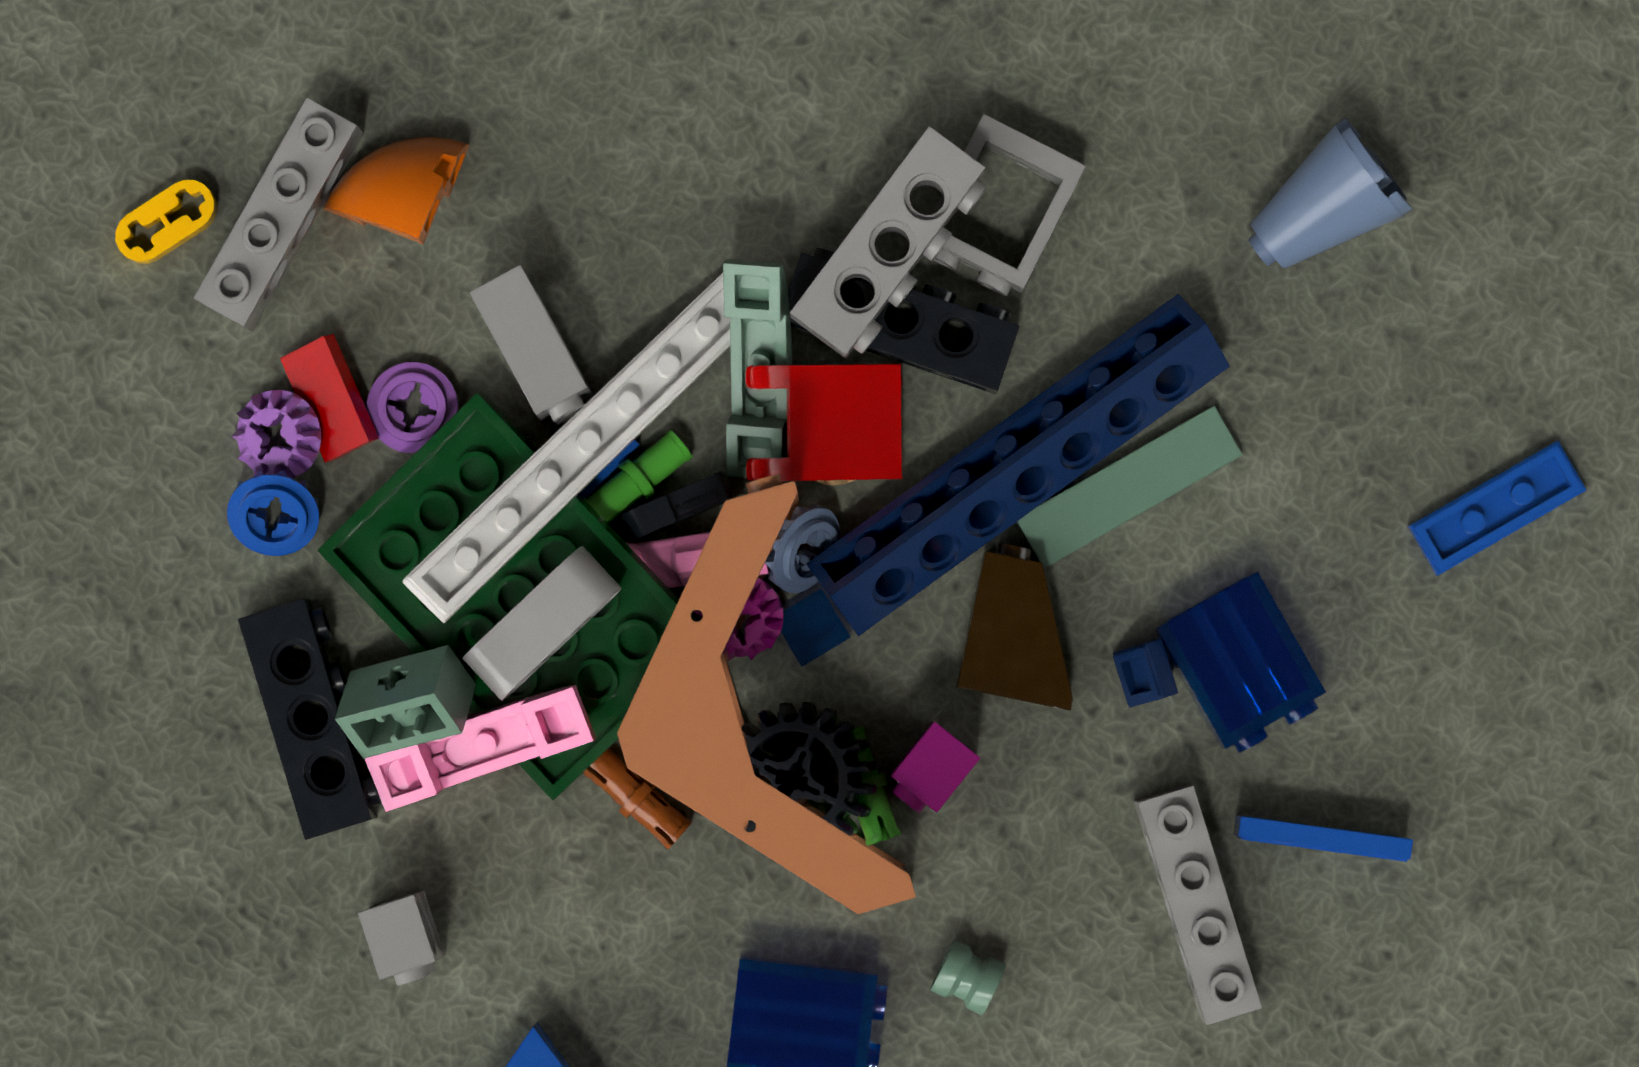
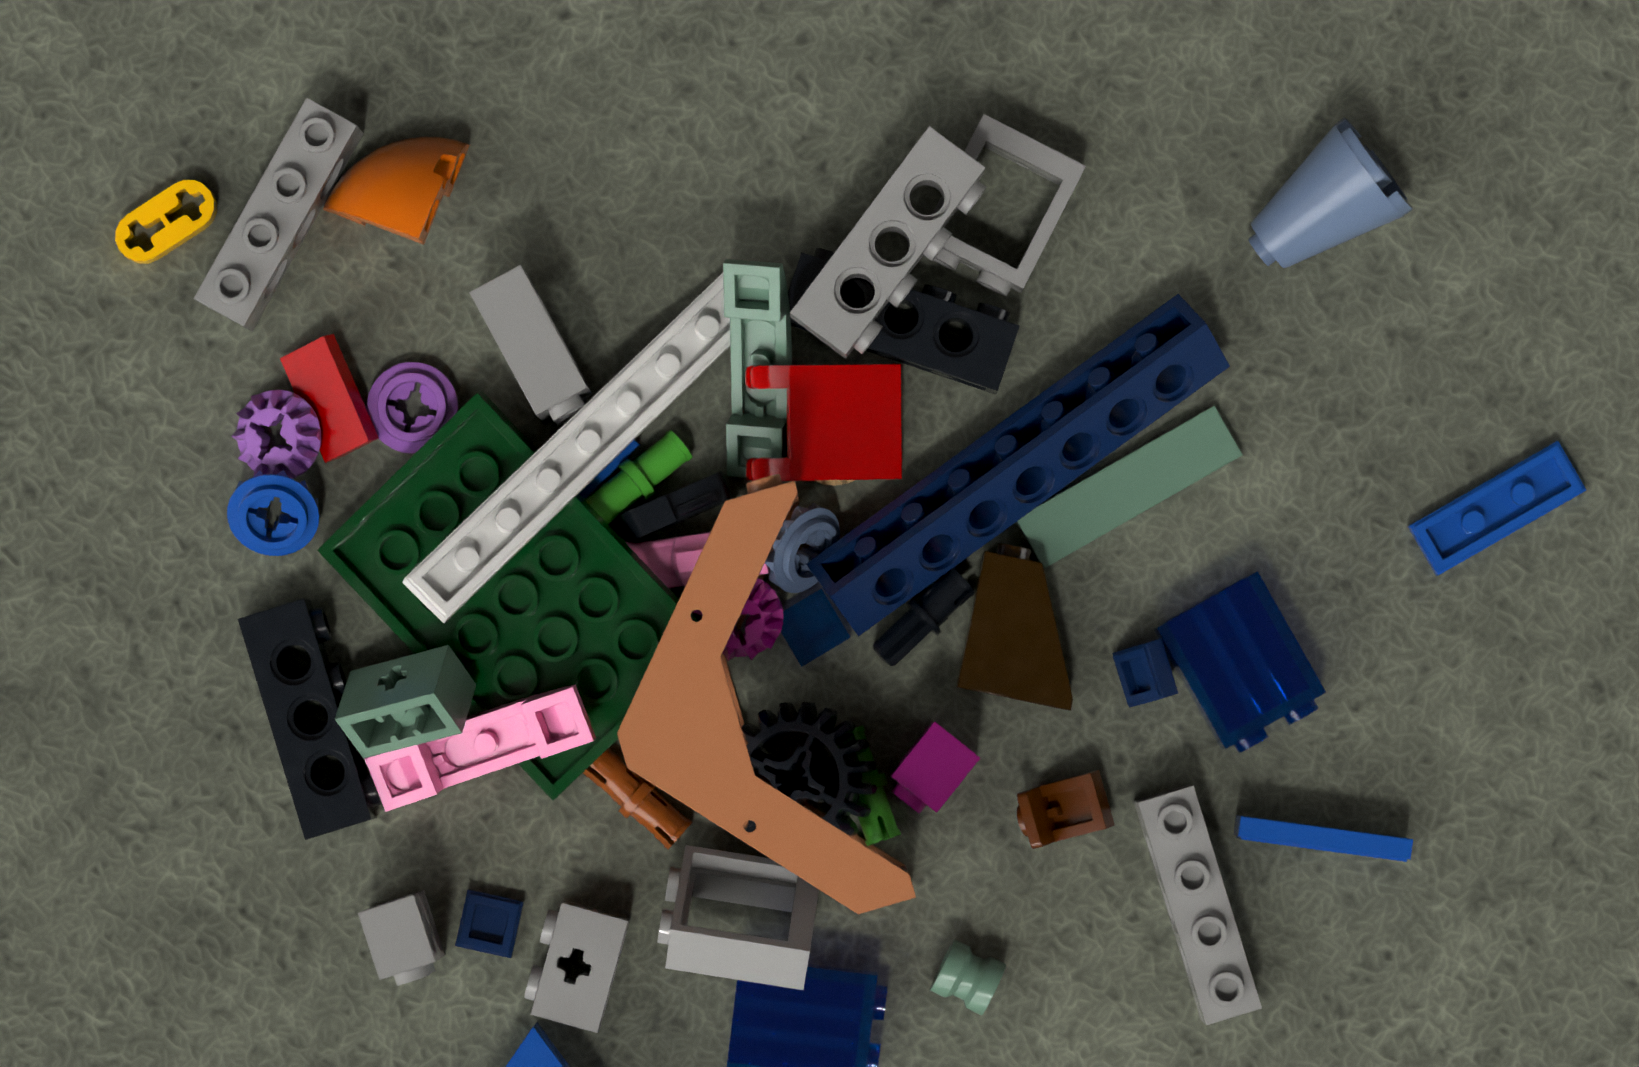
light grey beam [462,546,622,701] -> none
none -> dark blue tile [455,889,525,958]
none -> light grey brick [524,900,631,1033]
none -> light grey window [657,845,819,990]
none -> black axle [873,568,975,666]
none -> reddish brown bracket [1017,770,1115,849]

